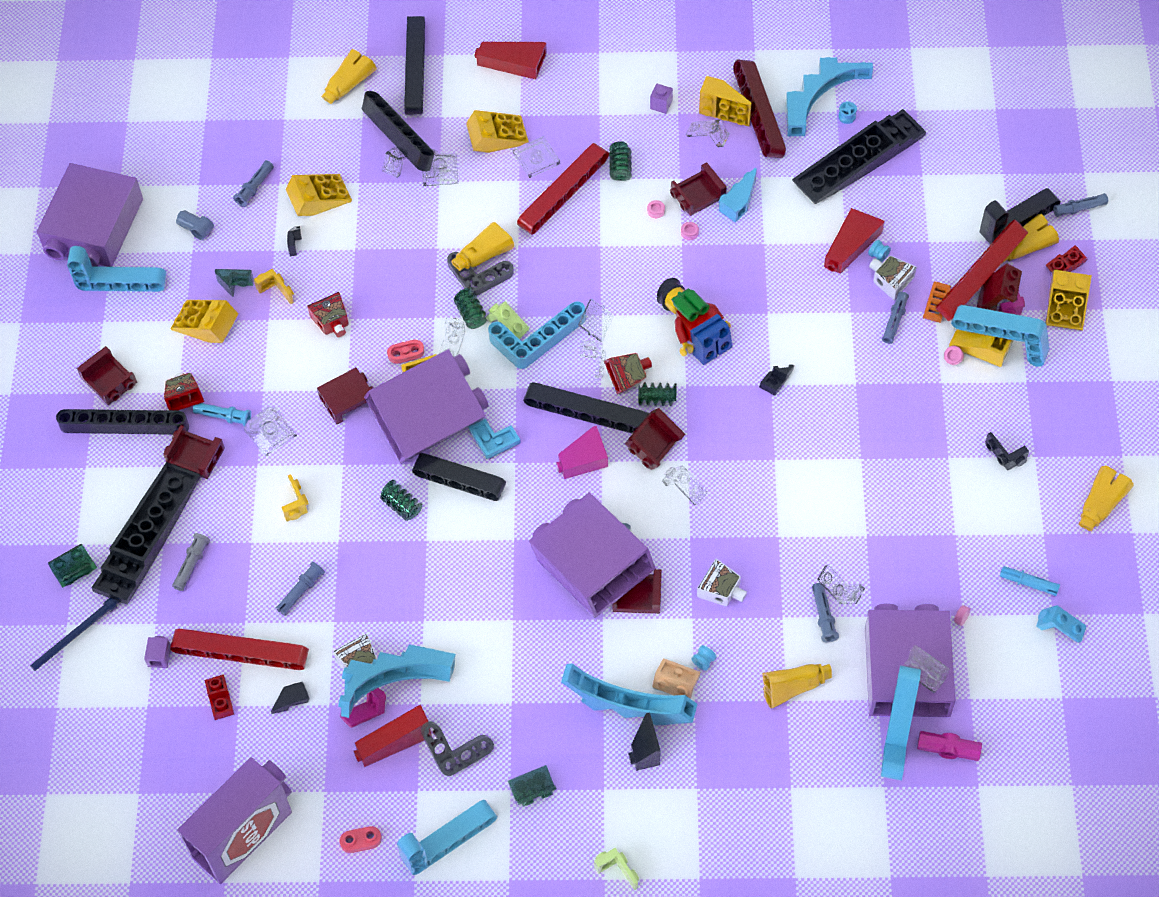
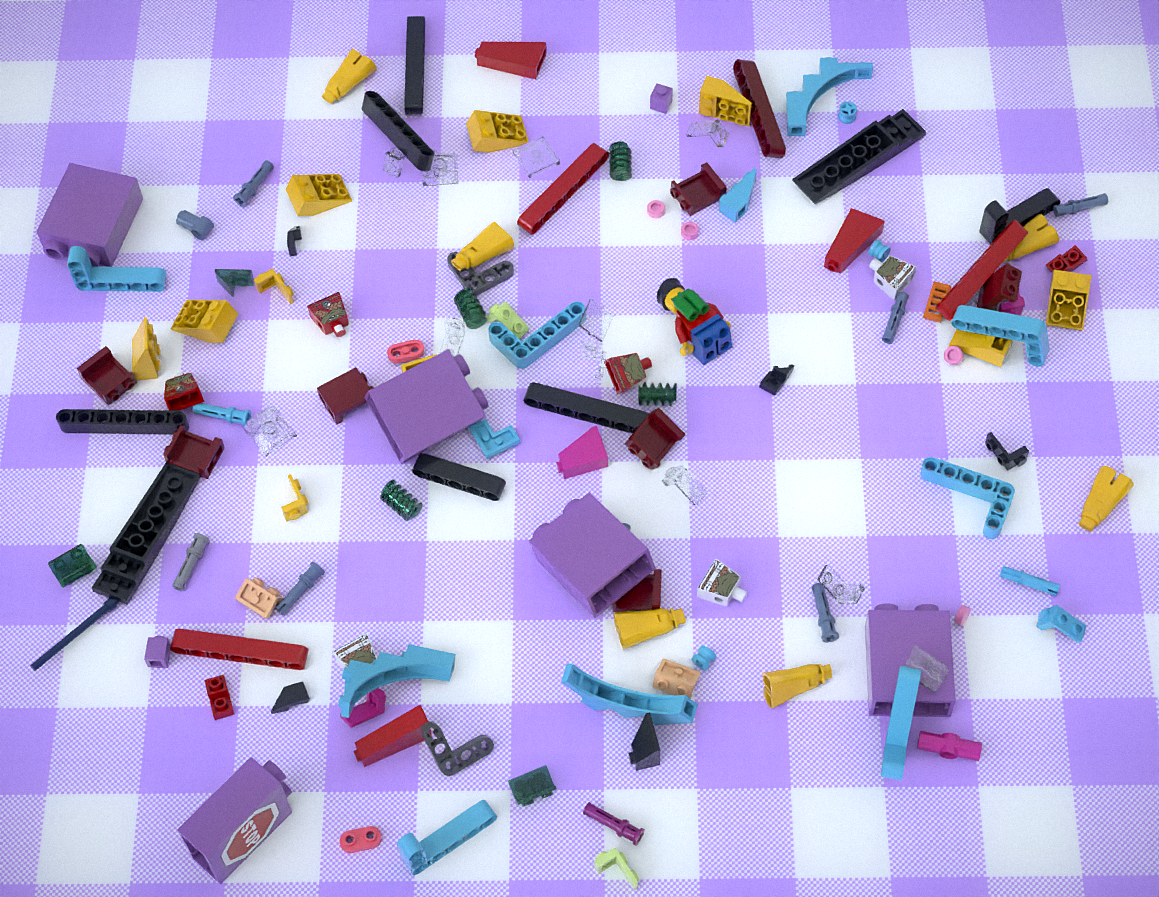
none -> yellow slope [132,317,161,381]
none -> light nougat bracket [234,577,284,619]
none -> magenta pin [583,802,645,846]
none -> yellow piece [613,608,686,650]
none -> medium azure beam [920,457,1015,539]

